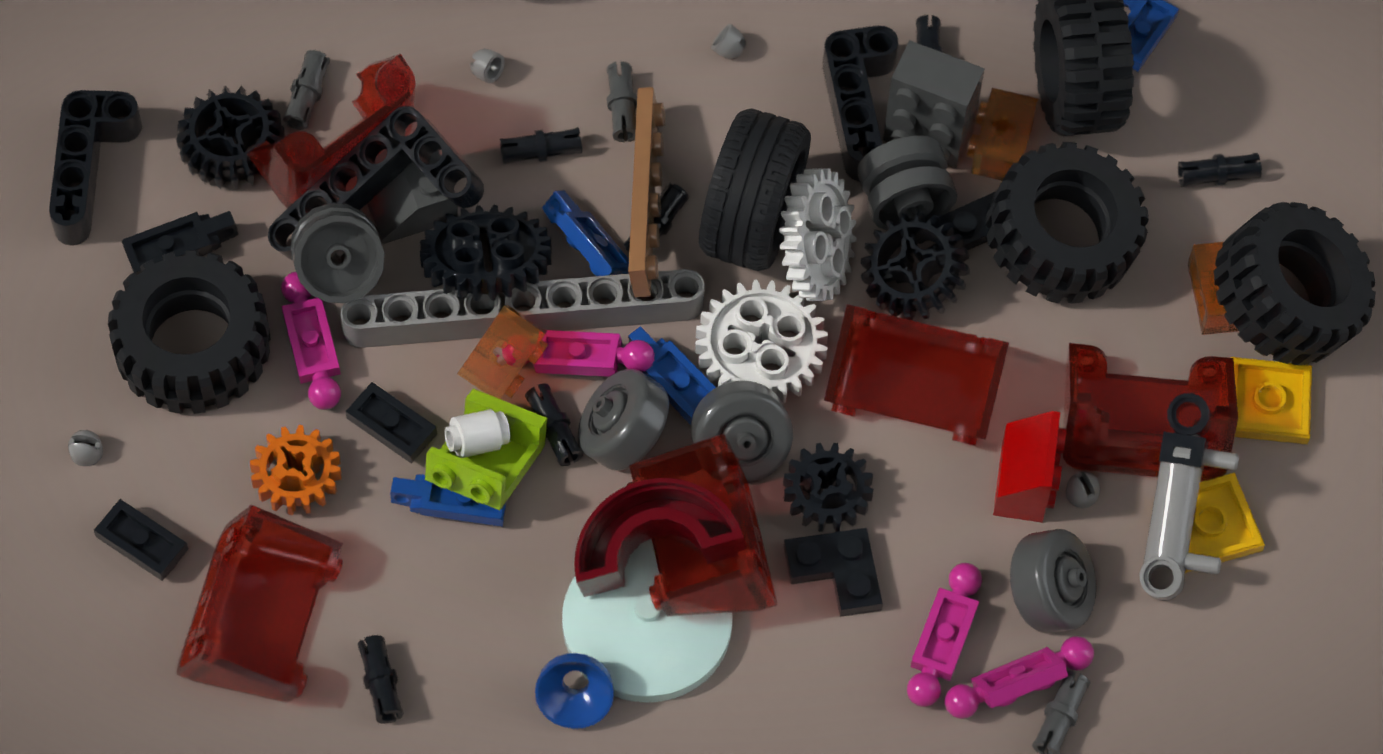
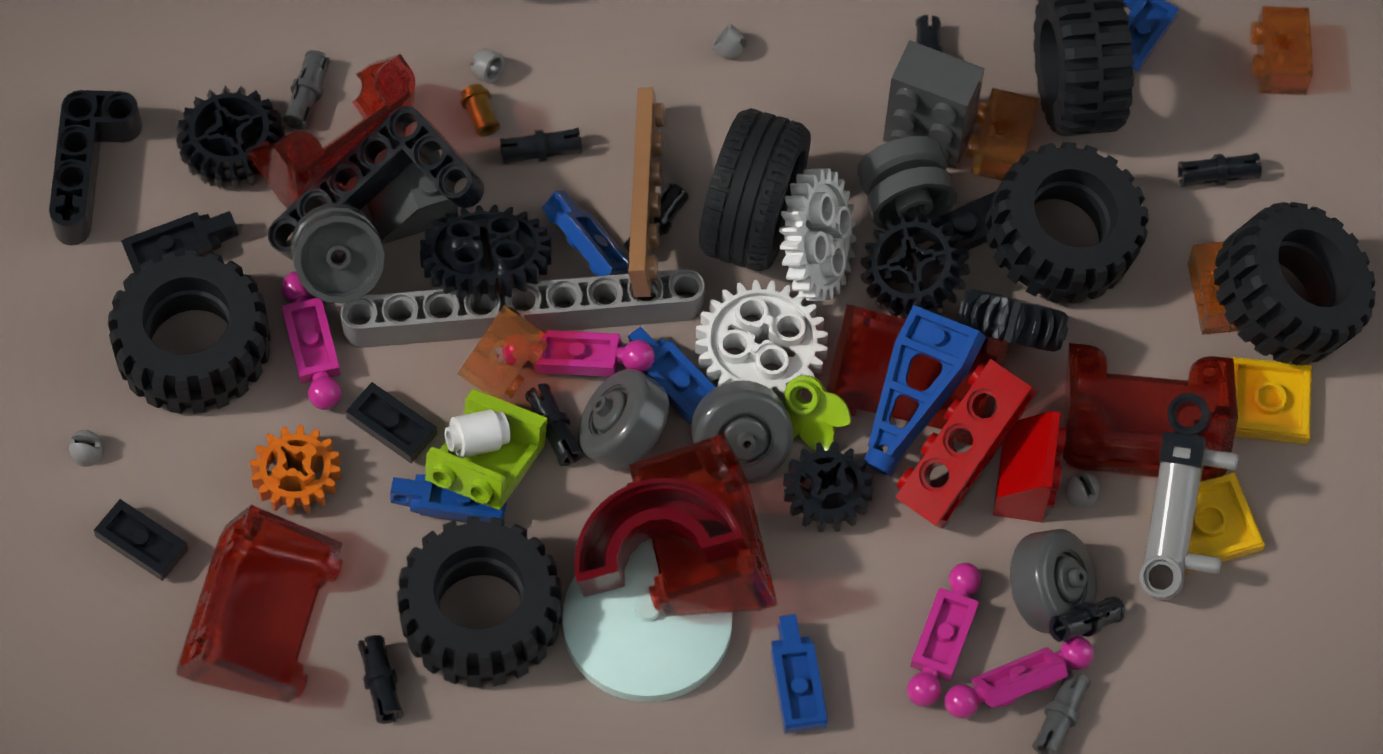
blue piece [535,653,614,729] -> none
dark grey pin [607,61,637,142] -> none
black plate [783,528,883,617] -> none
black beam [823,26,898,182] -> none
none -> black tyre [397,516,562,688]
none -> pearl gold pin [460,84,500,137]
none -> blue hinge [771,614,828,734]
none -> lime plate [783,375,851,451]
none -> blue plate [864,305,986,477]
none -> red brick [895,359,1038,529]
none -> black gear [958,289,1069,352]
none -> black pin [1049,596,1125,642]
none -> clear orange brick [1250,6,1313,95]

